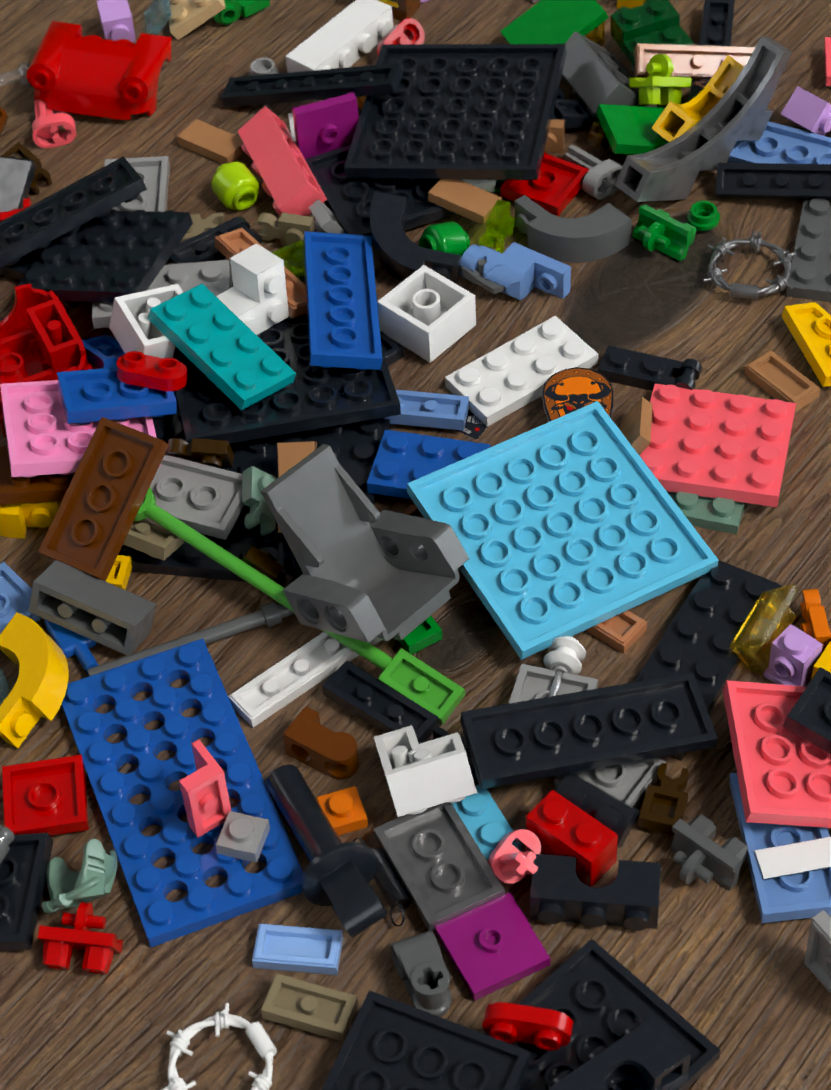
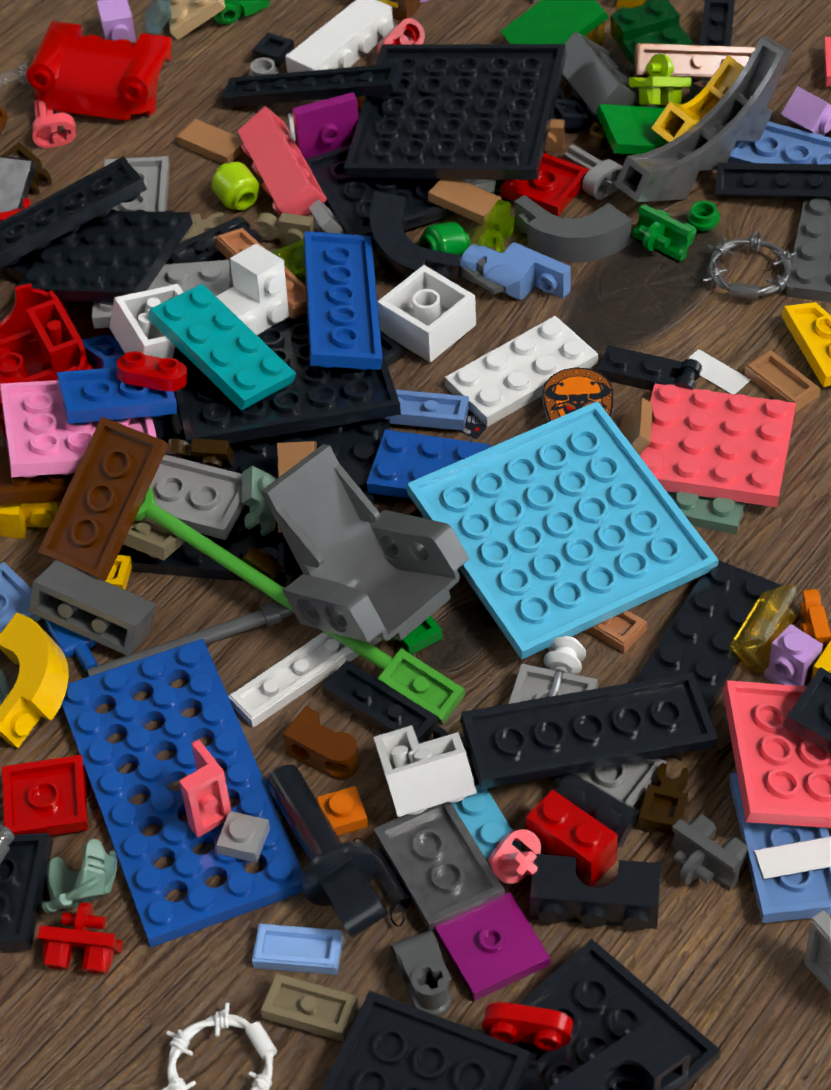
none -> black plate [252,32,295,67]
none -> white sticker [688,349,751,394]

